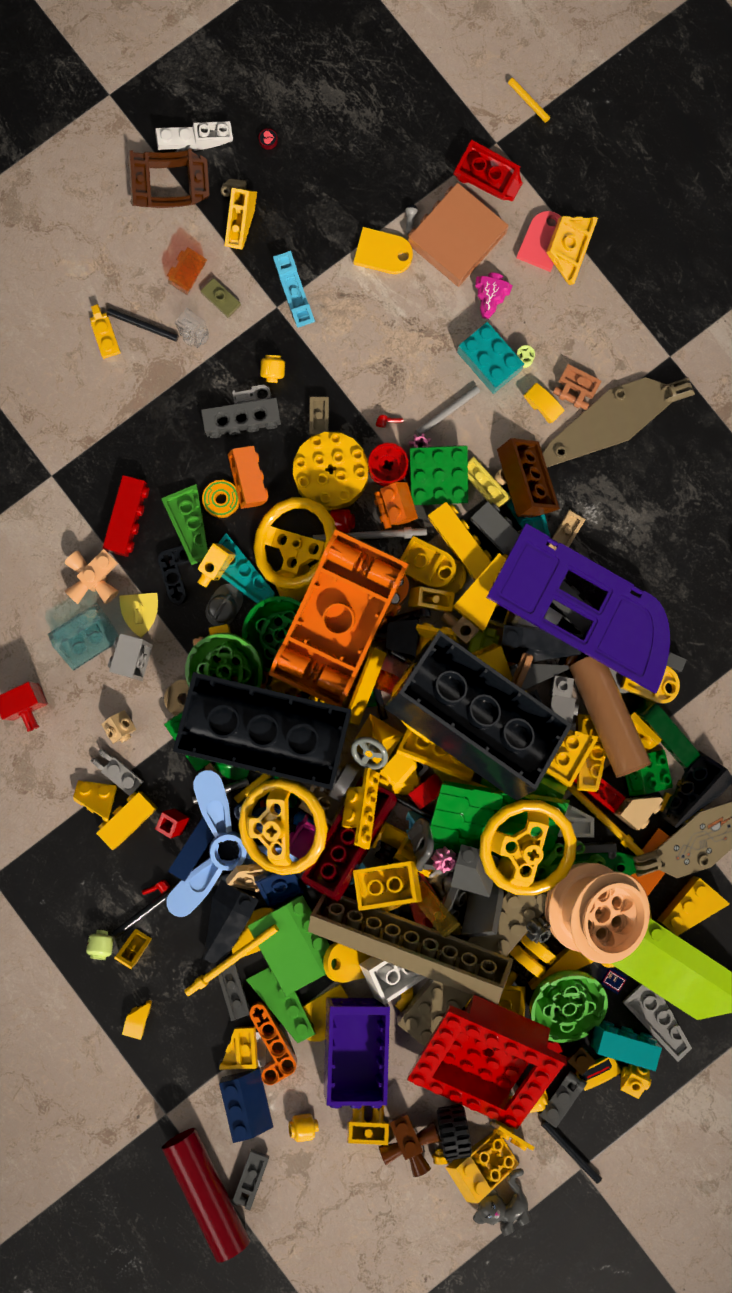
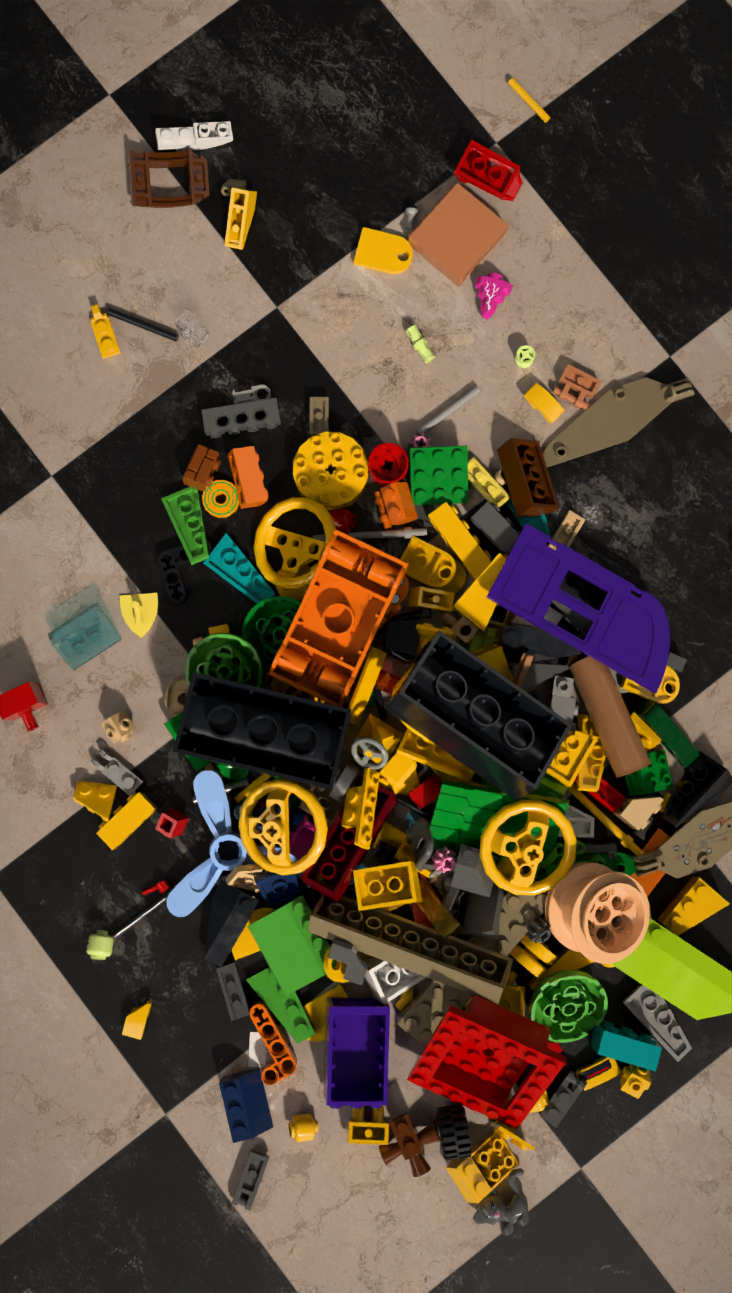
light nougat brick [65,549,119,604] -> none
red brick [102,475,149,557] -> none
light grey brick [108,633,153,681] -> none
yellow slope [114,928,152,969] -> none
dark red piece [161,1128,250,1263] -> none
clear orange brick [167,247,207,295] -> none
dark blue slope [168,817,214,882] -> none
yellow bar [184,924,279,996] -> none
yellow torso [197,543,236,587] -> none
olive plate [201,278,241,318] -> none
dark grey piece [205,584,243,626] -> none
yellow wing [219,1026,258,1070] -> none
tile [259,129,278,150] -> none
yellow head [260,355,285,383] -> none
medium azure slope [273,251,315,328] -> none
red hand [376,415,403,428] -> none
yellow plate [431,1149,449,1165] -> none
teal brick [457,322,524,394] -> none
coral tile [516,211,561,272] -> none
black bar [541,1120,602,1184] -> none
yellow wing [546,216,598,285] -> none
dark brown brick [564,1041,596,1075] -> none
clear blue tile [600,967,627,995] -> none
none -> dark orange brick [183,445,221,492]
none -> dark grey tile [328,939,368,985]
none -> yellowish green pin [406,325,435,363]
none -> light grey piece [632,816,654,843]

